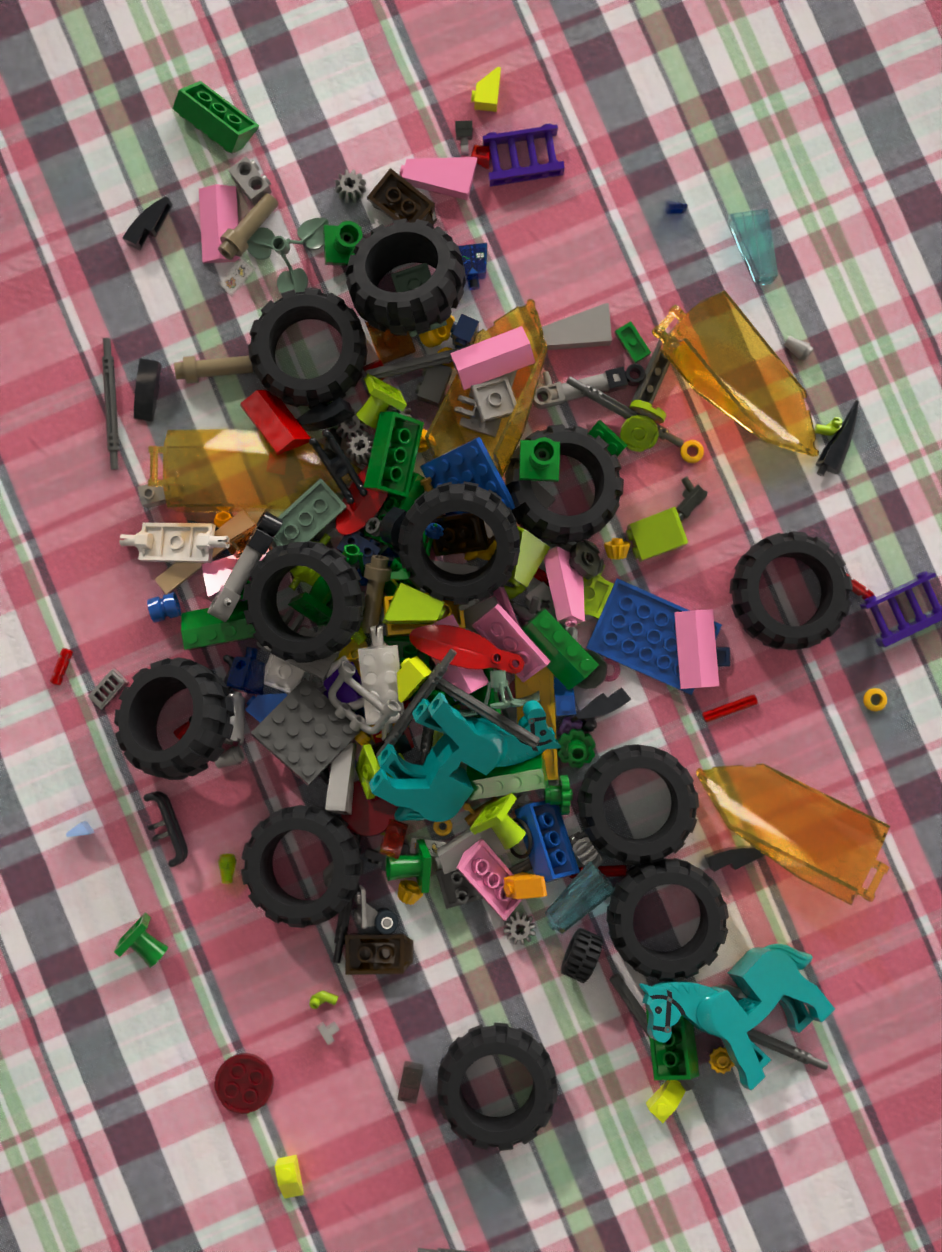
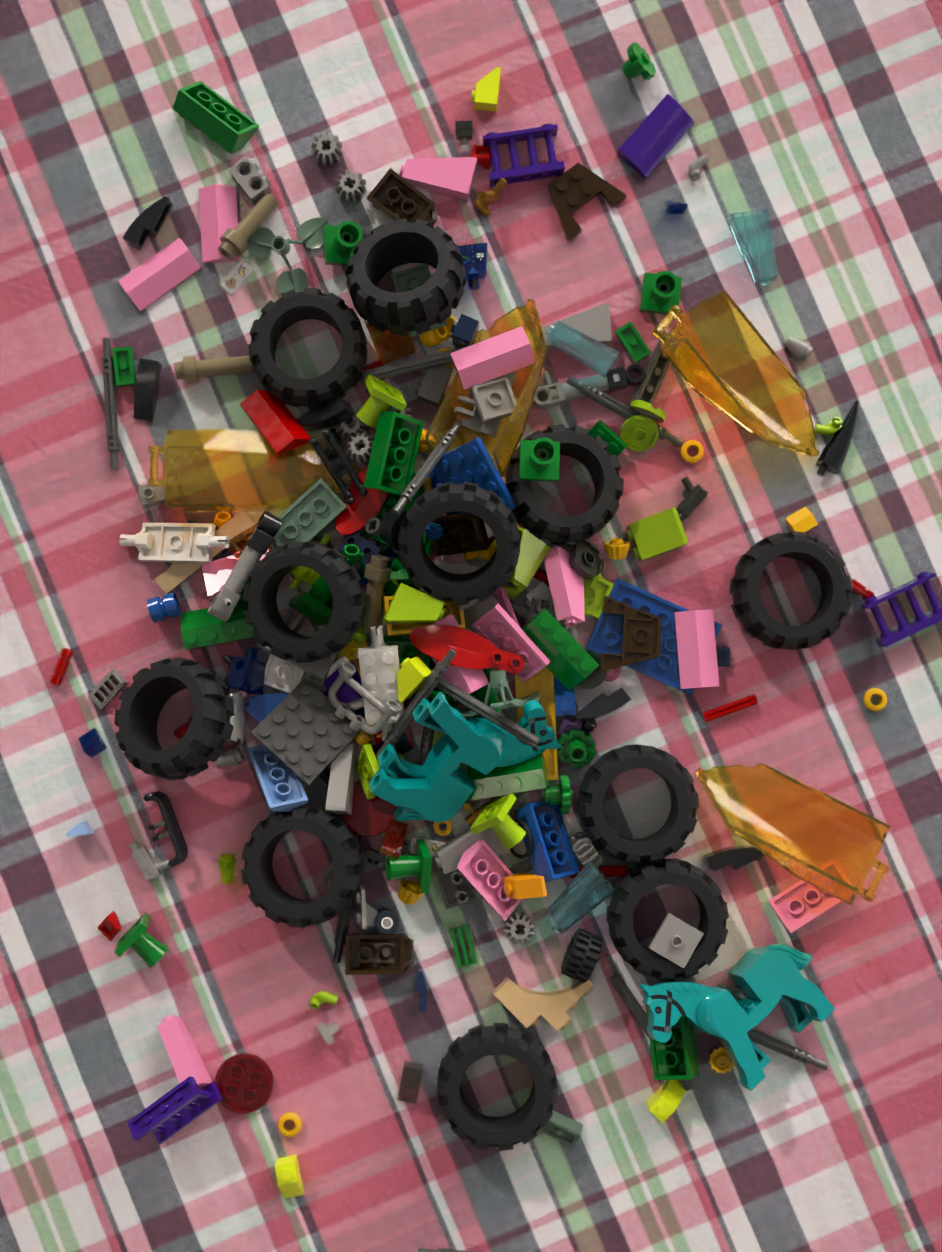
none -> clear blue slope [78,728,107,758]
none -> red slope [97,911,122,941]
none -> green plate [112,346,136,387]
none -> bright pink slope [118,238,202,312]
none -> dark purple fence [127,1076,222,1144]
none -> light grey piece [128,841,171,882]
none -> bright pink slope [157,1015,213,1090]
none -> medium blue slope [247,745,308,812]
none -> yellow piece [278,1112,302,1137]
none -> light grey gear [311,132,343,166]
none -> dark grey axle [392,420,462,516]
none -> dark blue slope [414,967,427,1013]
none -> green tile [449,924,477,968]
none -> pearl gold piece [473,178,507,218]
none -> tan arch [493,977,593,1031]
none -> sand green slope [538,1110,583,1147]
none -> clear light blue slope [546,321,619,378]
none -> dark brown wing [548,163,626,242]
none -> dark brown wing [600,596,662,671]
none -> dark purple slope [617,94,695,179]
none -> green plant [622,42,656,81]
none -> green plant [639,271,682,316]
none -> light grey plate [649,912,704,968]
none -> light grey arm [688,155,709,181]
none -> slope [768,860,857,934]
none -> yellow piece [785,507,818,532]

